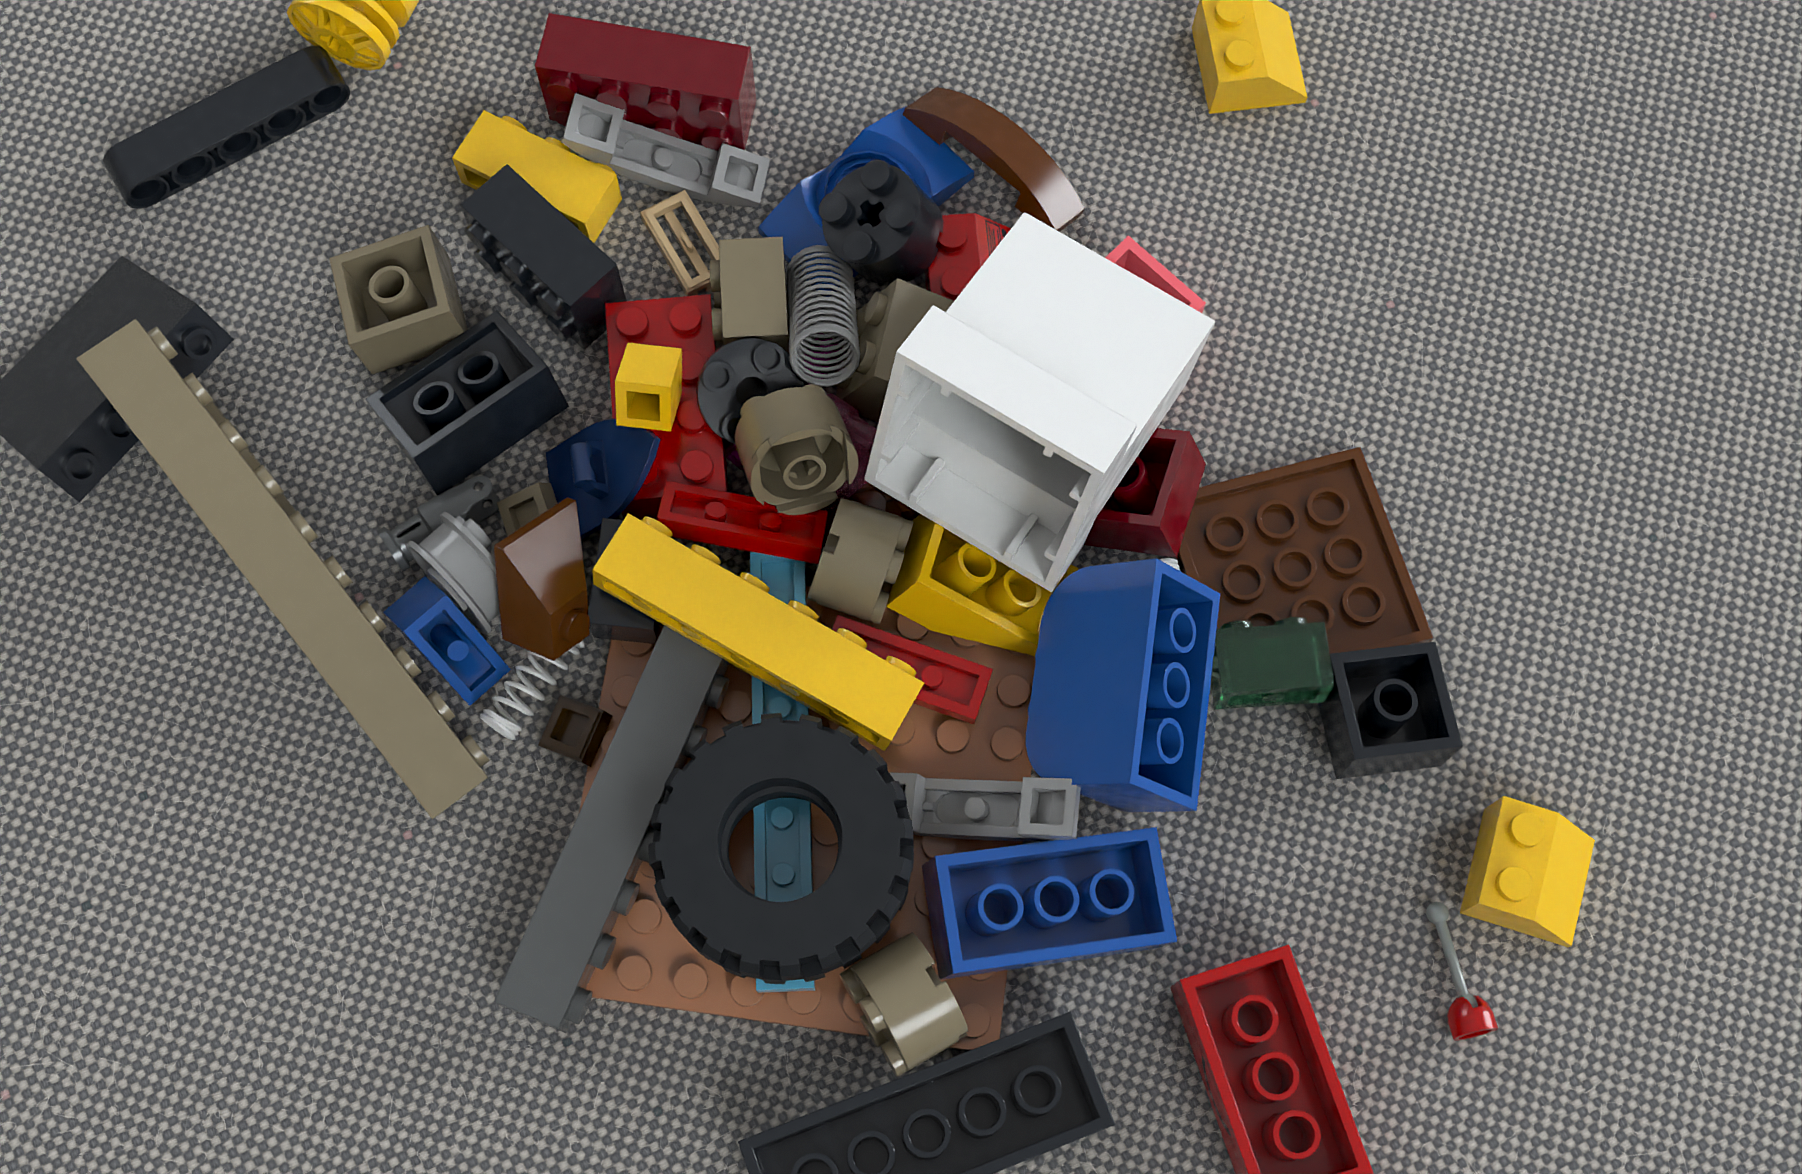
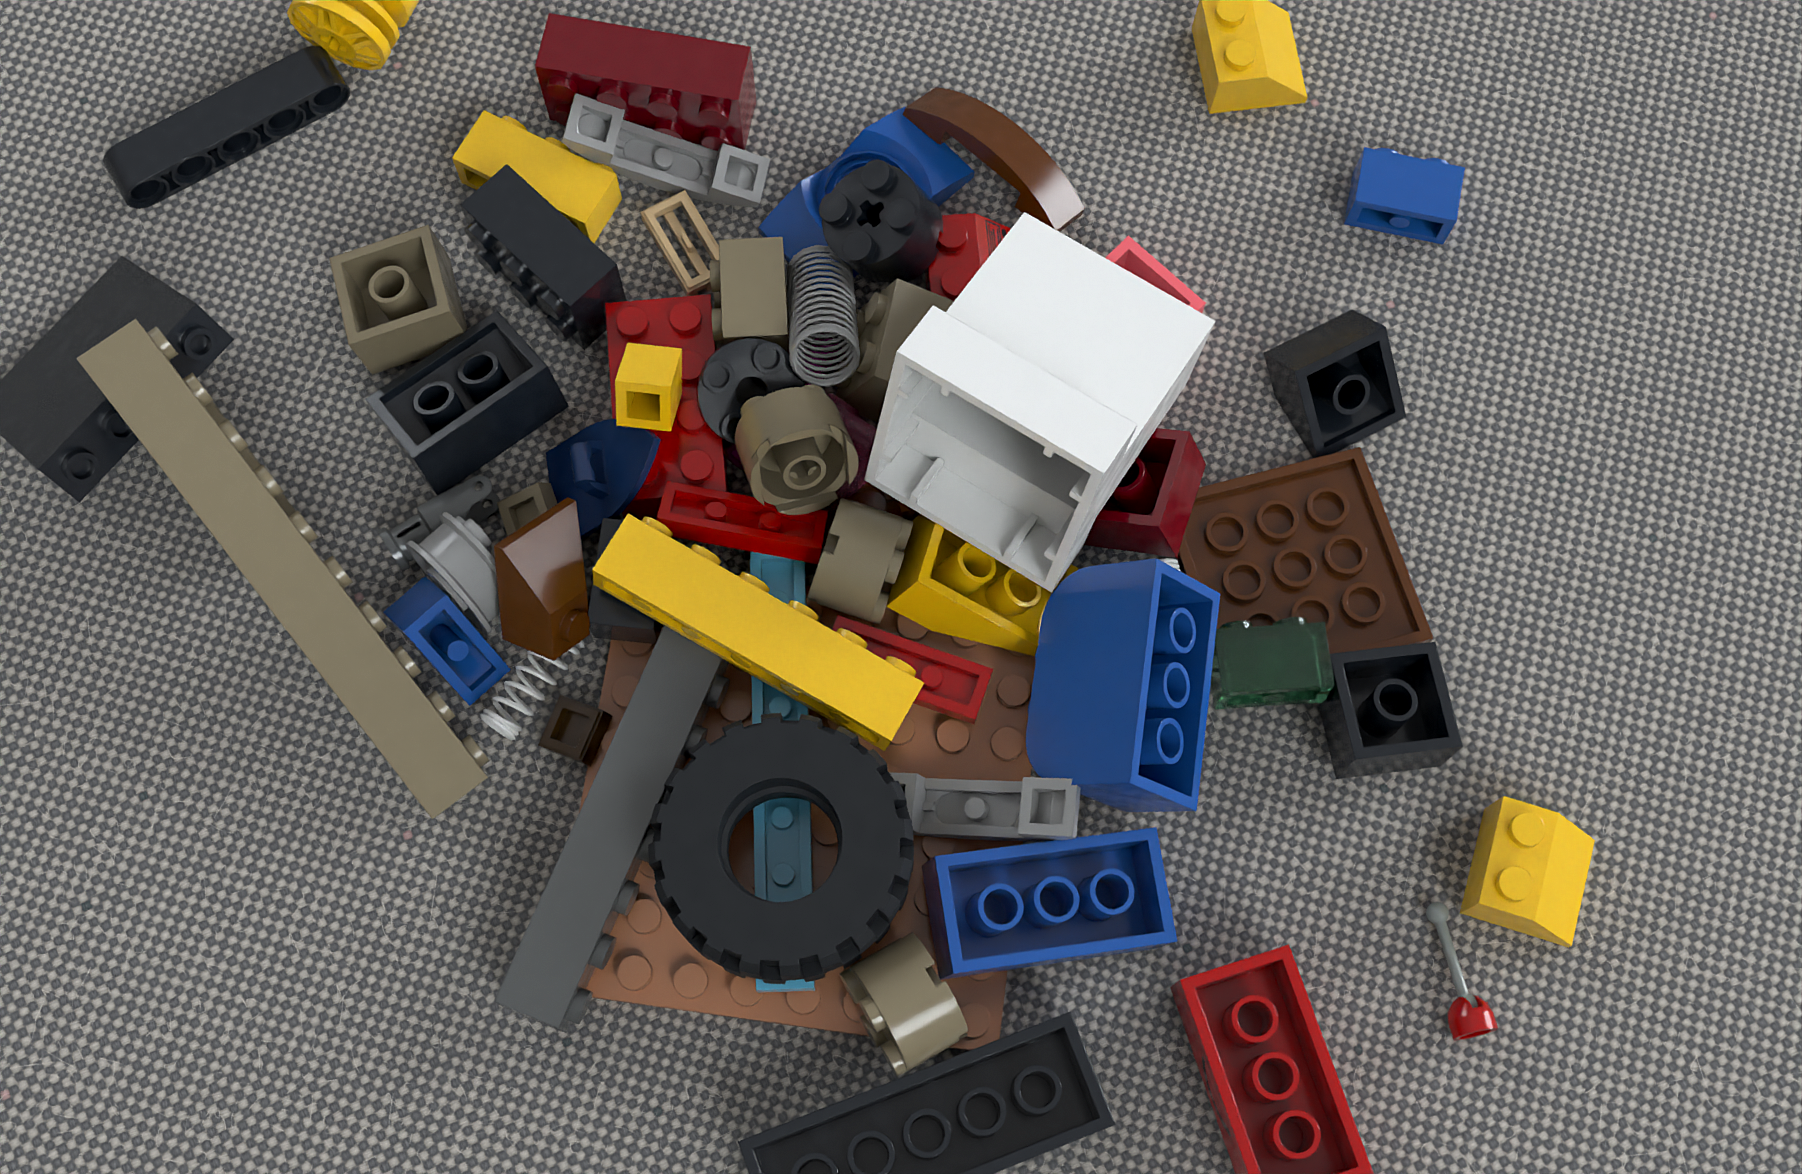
none -> black slope [1263,309,1406,458]
none -> blue brick [1344,147,1465,244]

